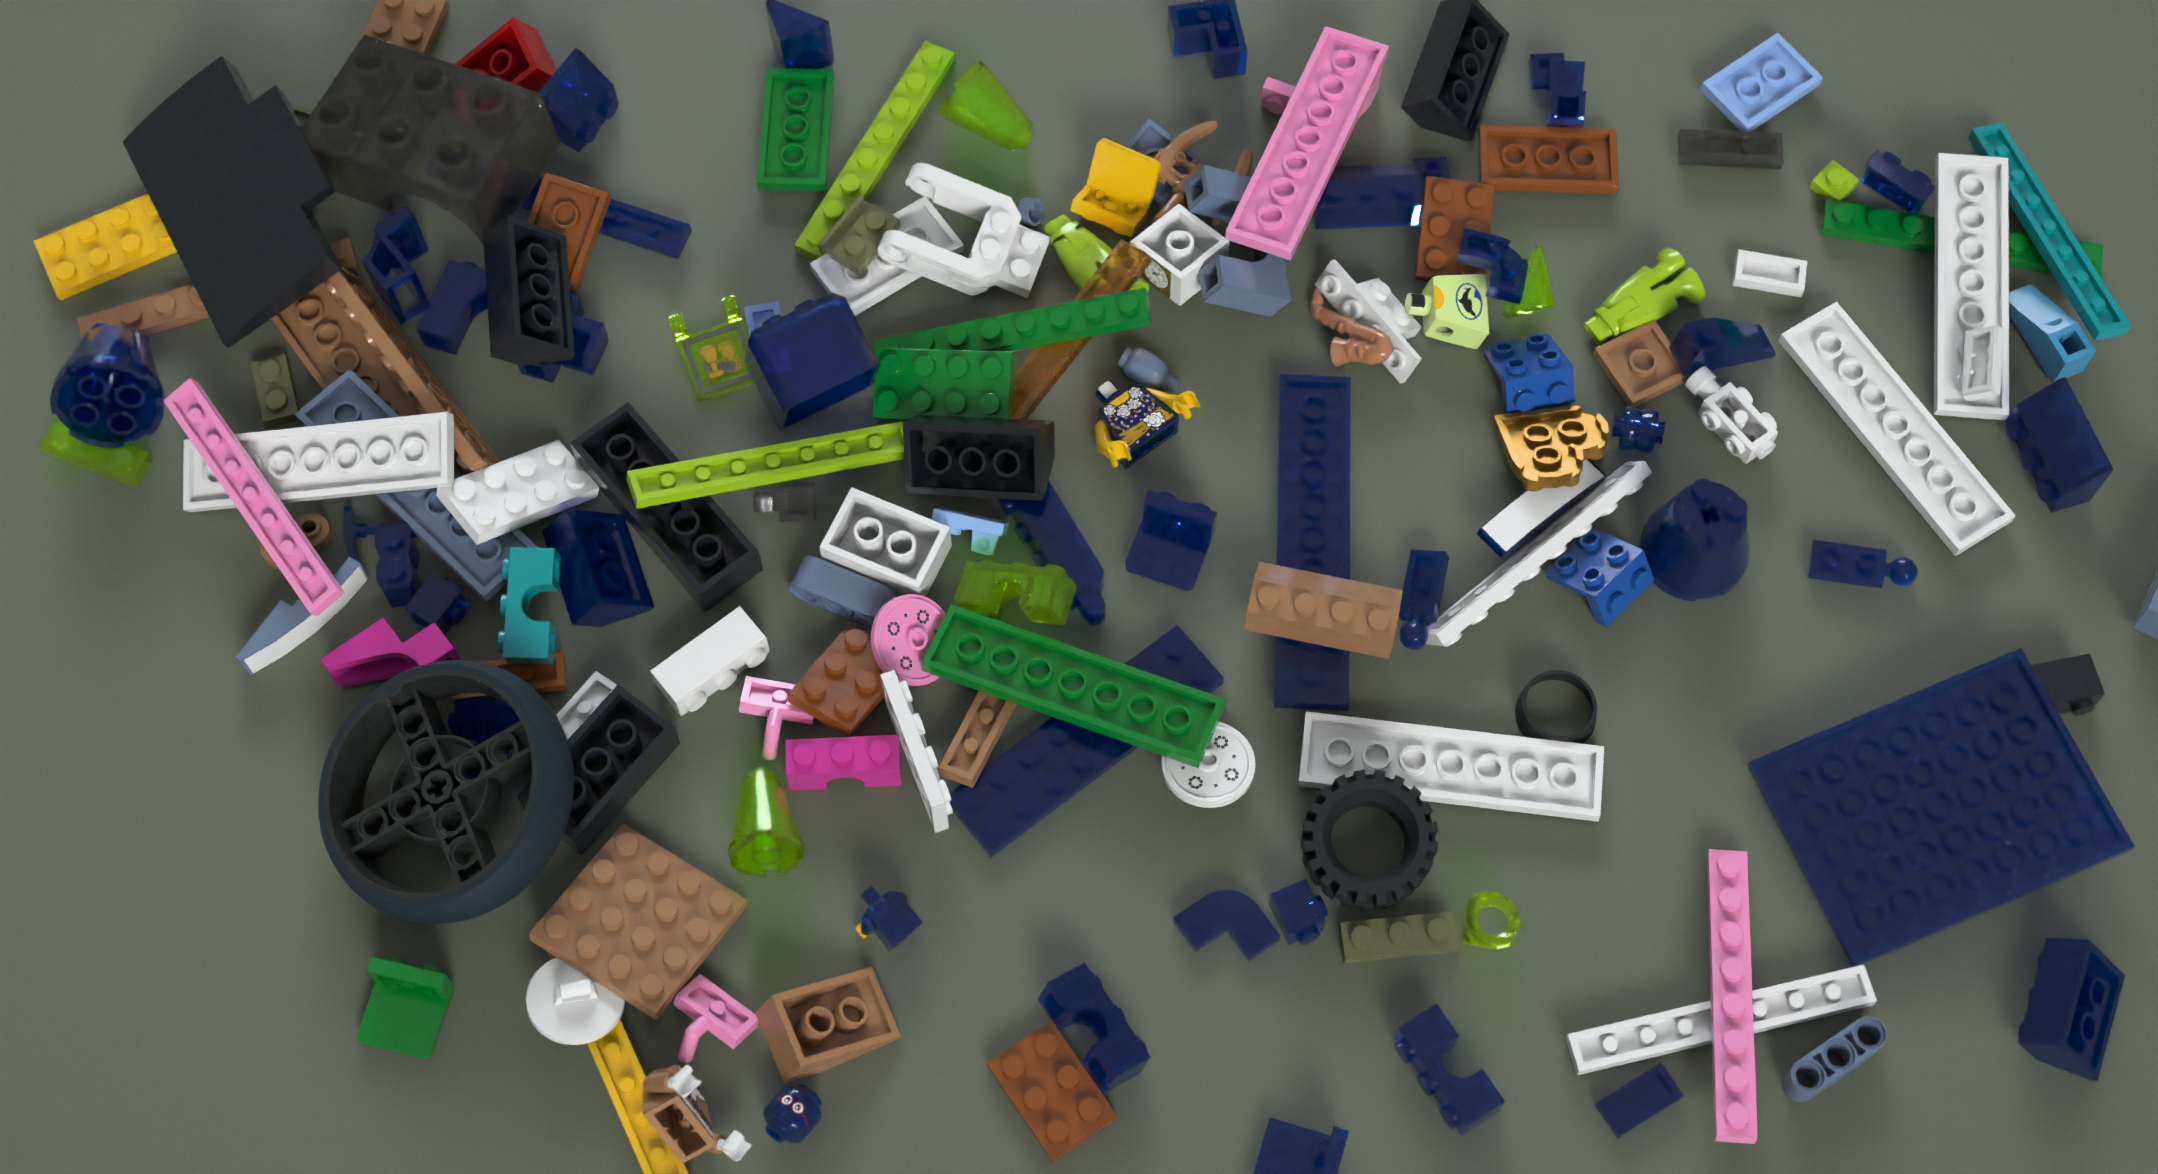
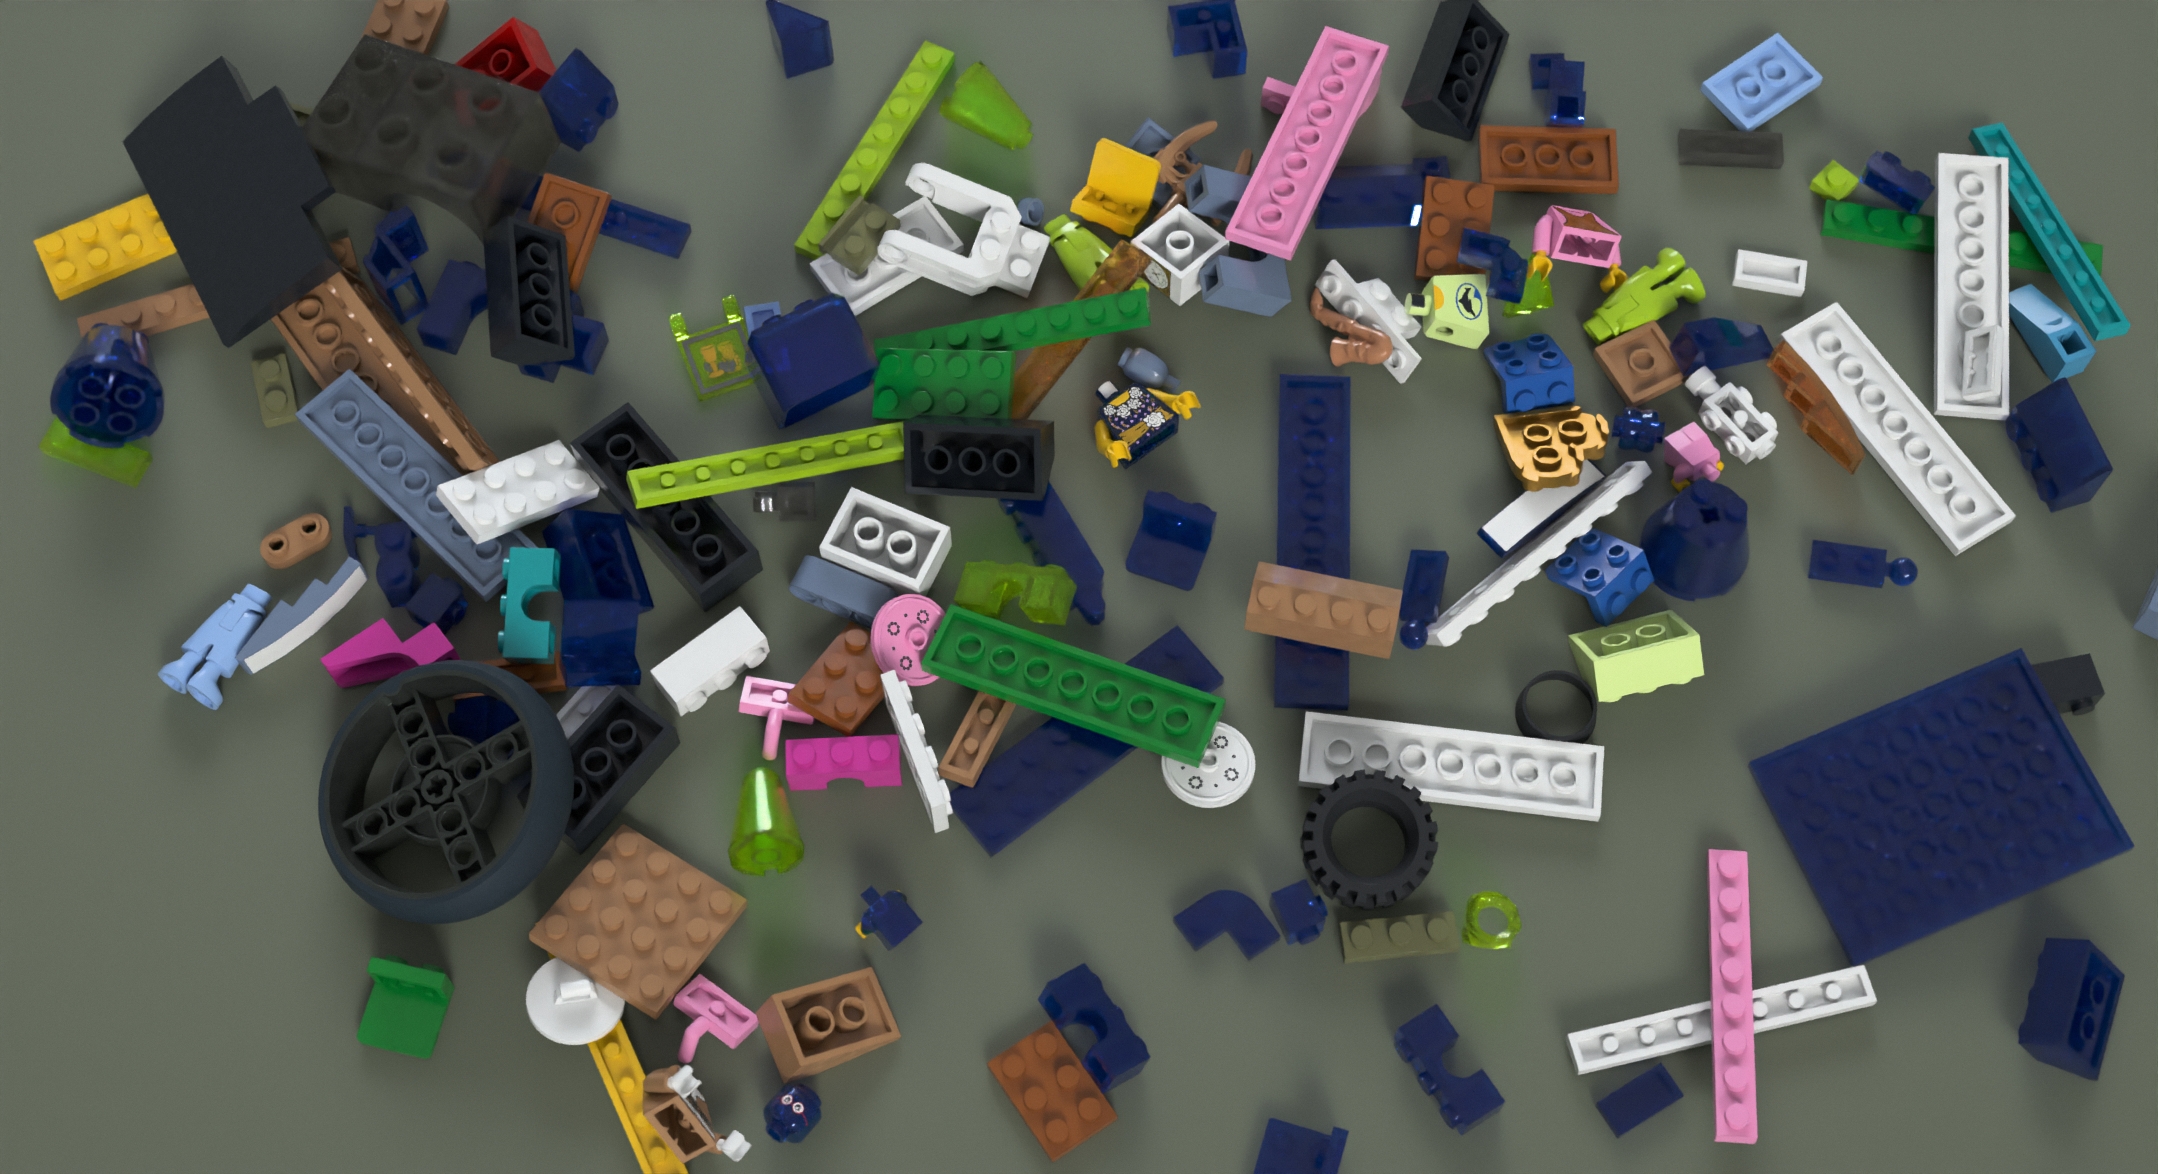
bright pink plate [163,378,345,616] -> none
white plate [183,412,454,512] -> none
green plate [757,68,835,192] -> none
light blue hinge [932,507,1009,555] -> none
sand blue beam [1782,1016,1888,1102] -> none
none -> light blue piece [158,584,272,710]
none -> clear blue bracket [559,599,642,687]
none -> bright pink torso [1525,205,1628,293]
none -> yellowish green slope [1568,609,1704,702]
none -> bright pink piece [1664,422,1724,493]
none -> clear orange slope [1767,340,1866,475]

